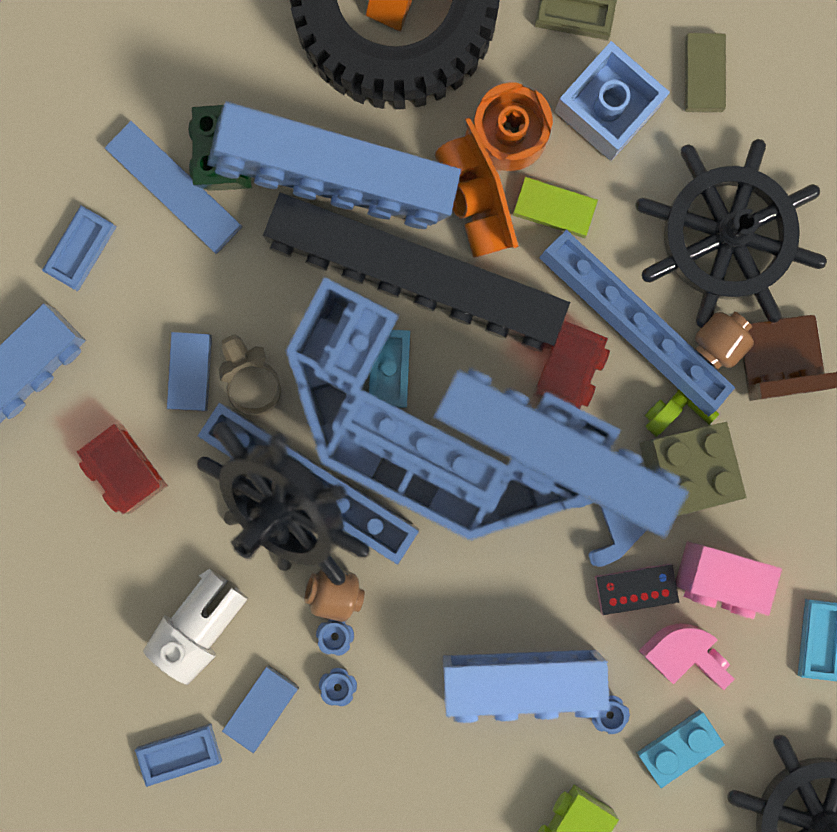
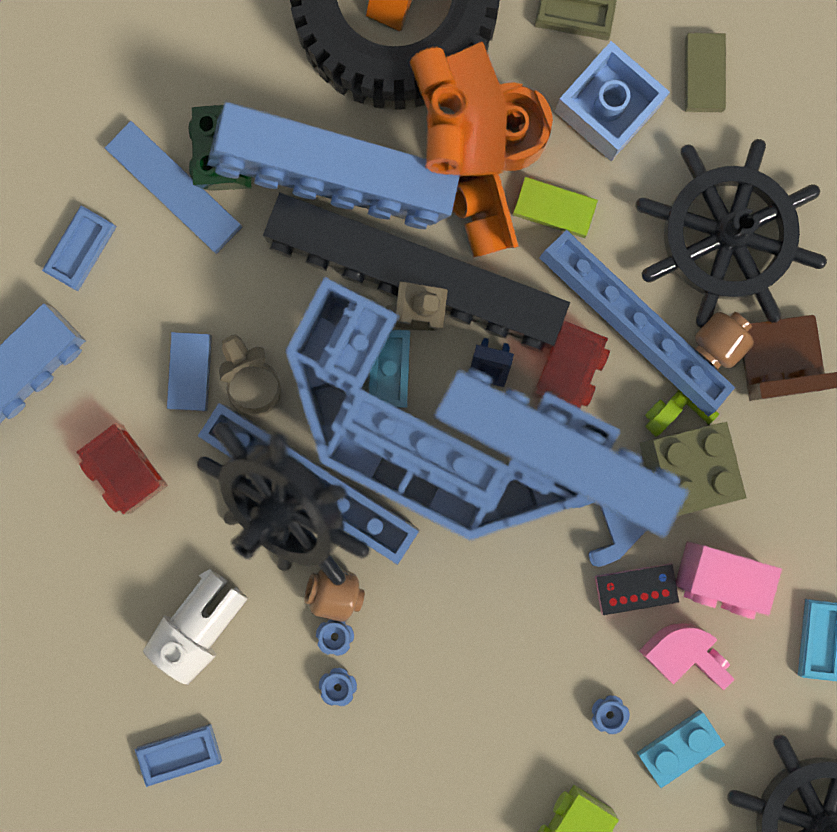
medium blue tile [222,665,299,754] -> none
light blue brick [443,650,609,723] -> none
none -> dark tan piece [386,282,448,331]
none -> orange panel [410,42,507,176]
none -> dark blue tile [470,338,514,388]

